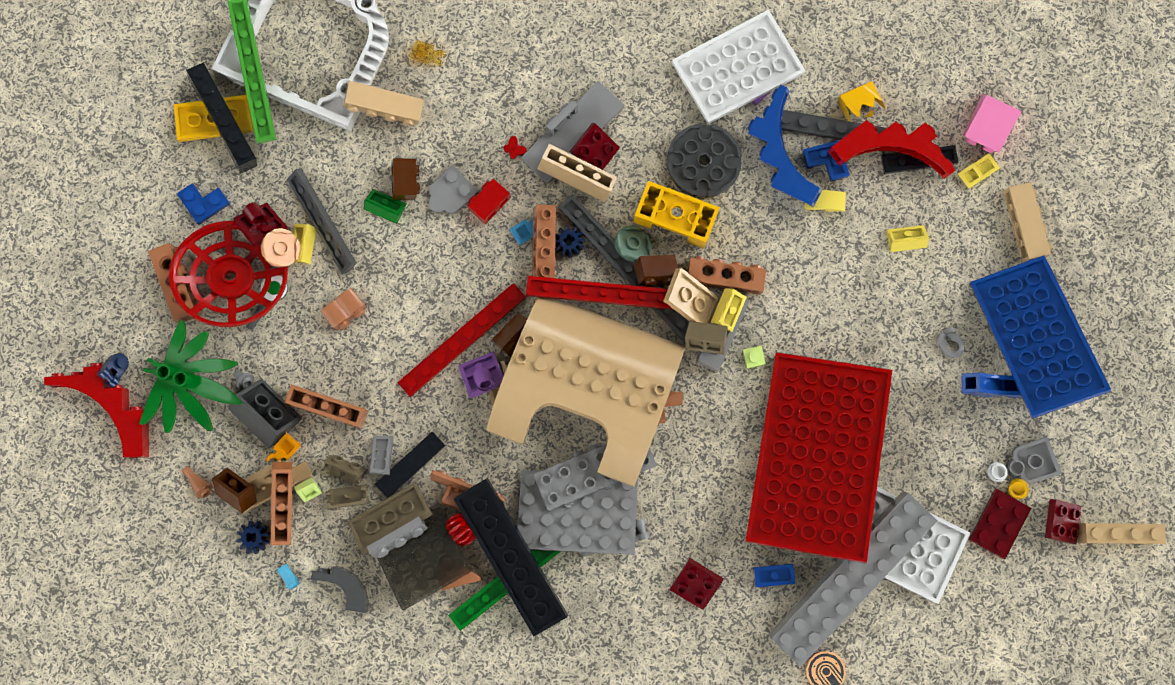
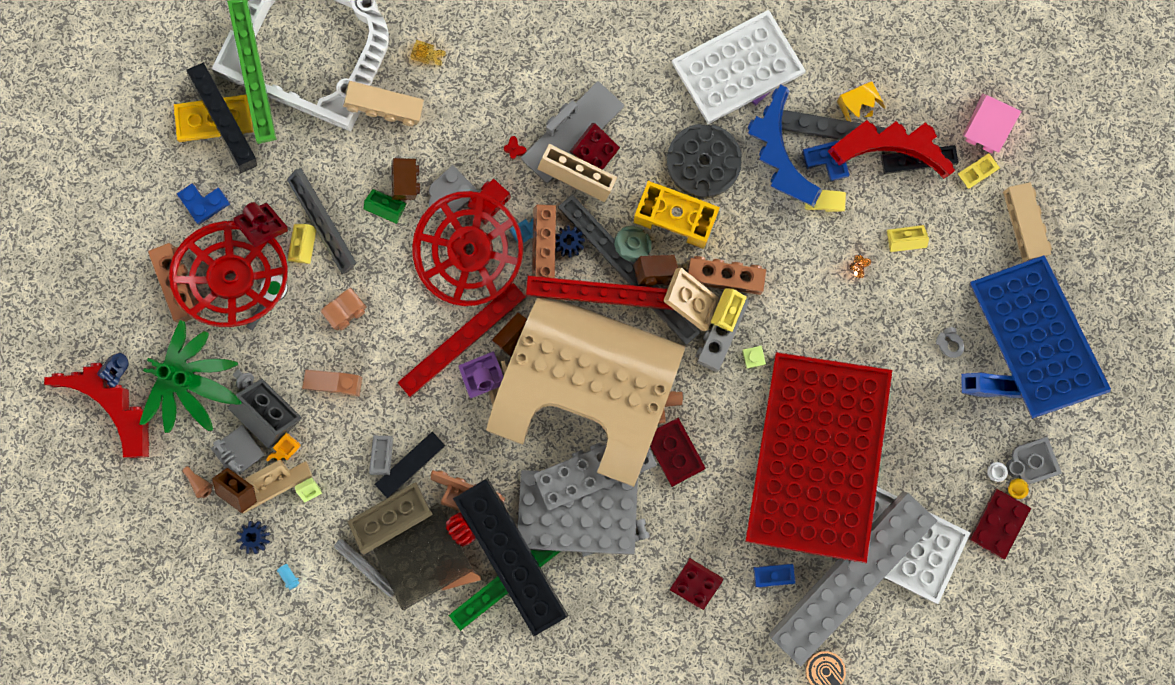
light nougat tile [261,228,301,267] -> none
nougat brick [271,462,293,545] -> none
nougat brick [284,384,369,429] -> none
dark grey arch [311,566,369,613] -> none
dark tan hinge [323,455,367,485] -> none
dark tan hinge [326,484,369,509] -> none
light grey plate [367,517,428,558] -> none
dark tan hinge [685,321,728,355] -> none
dark red plate [1045,499,1081,545] -> none
tan brick [1078,523,1166,544] -> none
none -> light grey hinge [211,425,265,475]
none -> nougat slope [302,370,363,397]
none -> light grey axle [334,539,397,597]
none -> red dish [412,191,523,306]
none -> dark red plate [650,417,706,487]
none -> clear orange piece [850,255,871,278]

